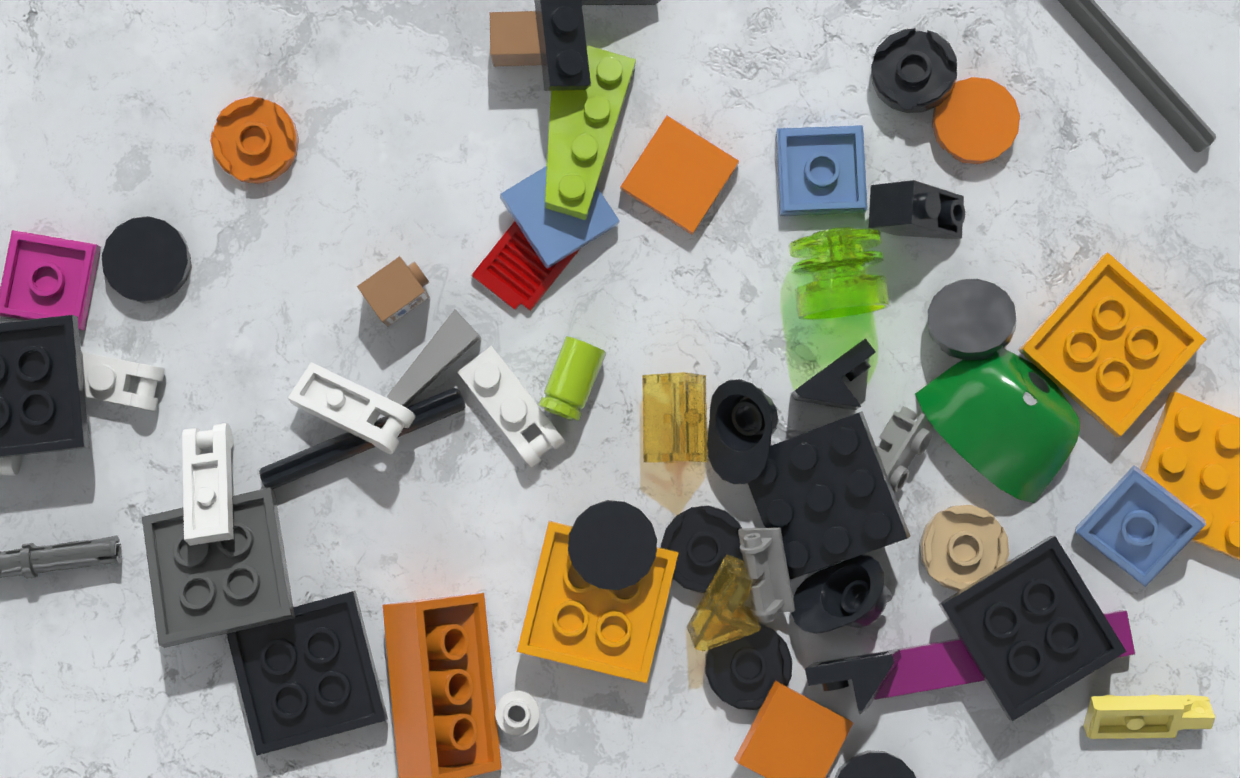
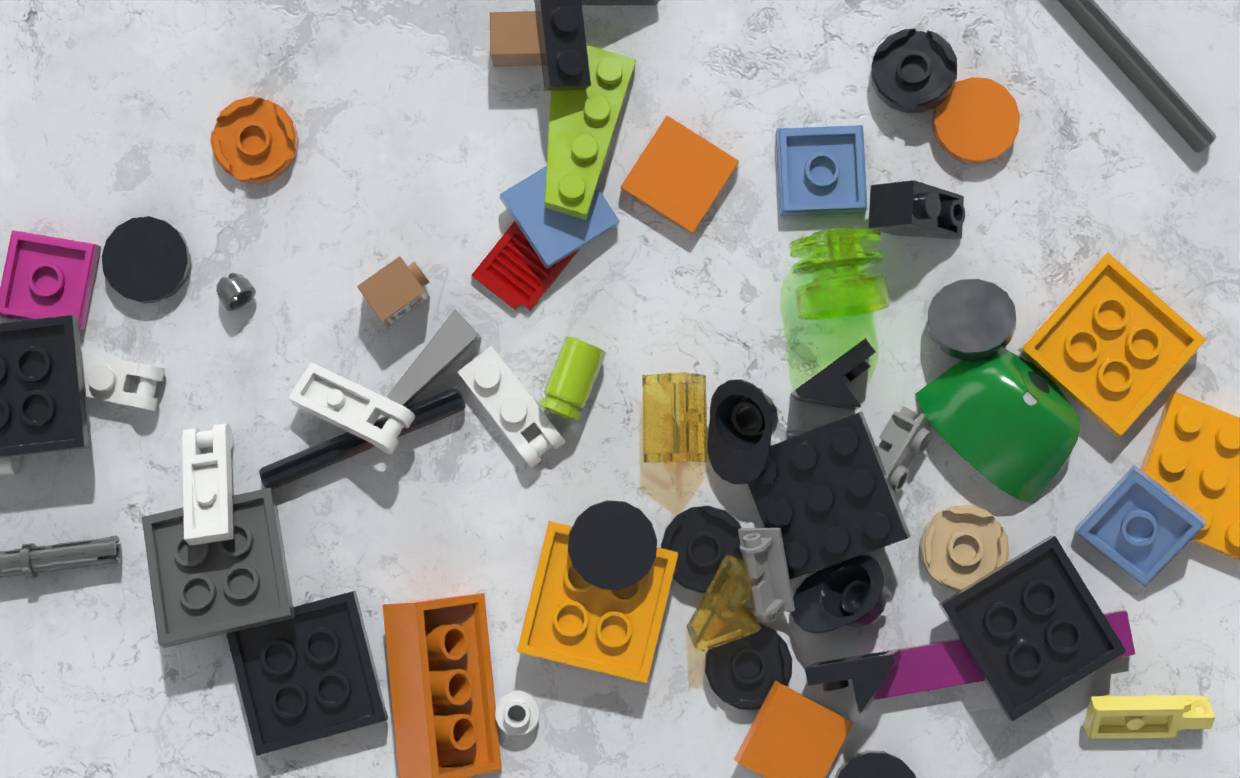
none -> dark grey hinge [216,273,256,311]

